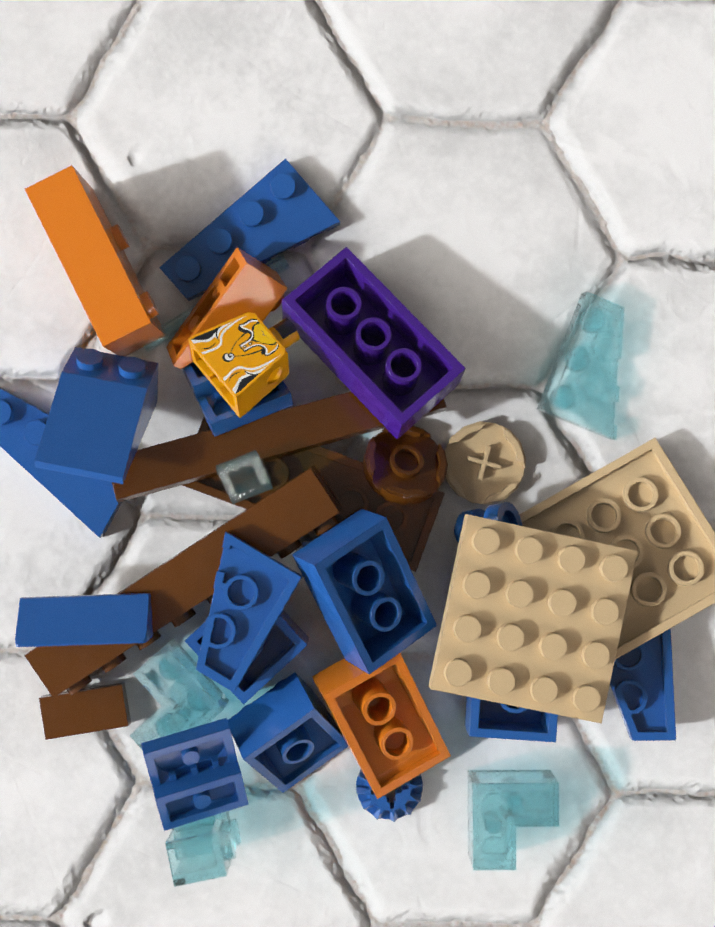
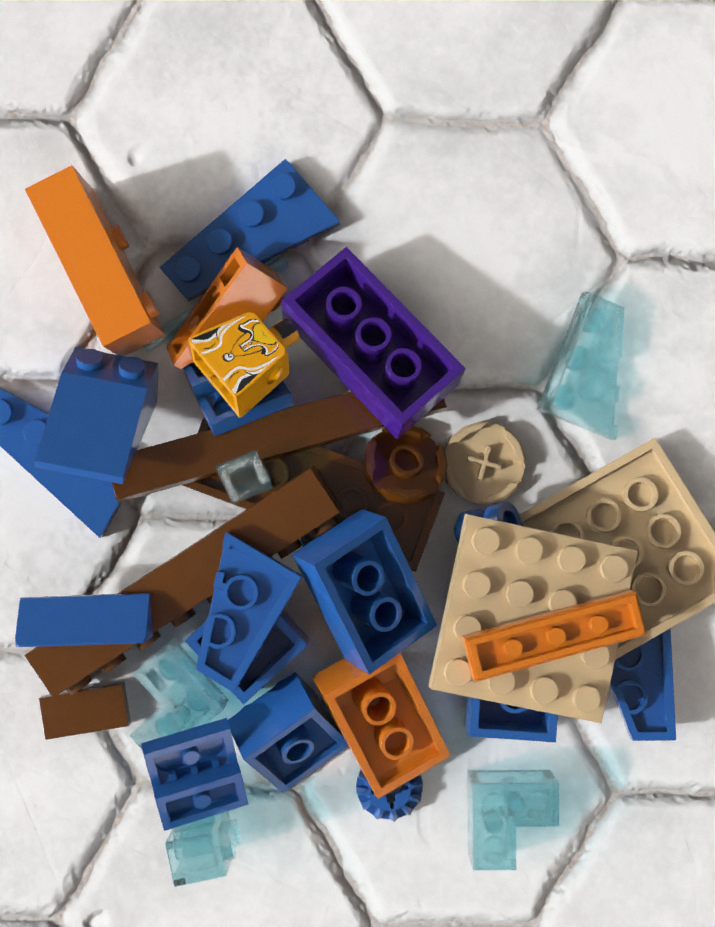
none -> orange tile [462,590,647,682]

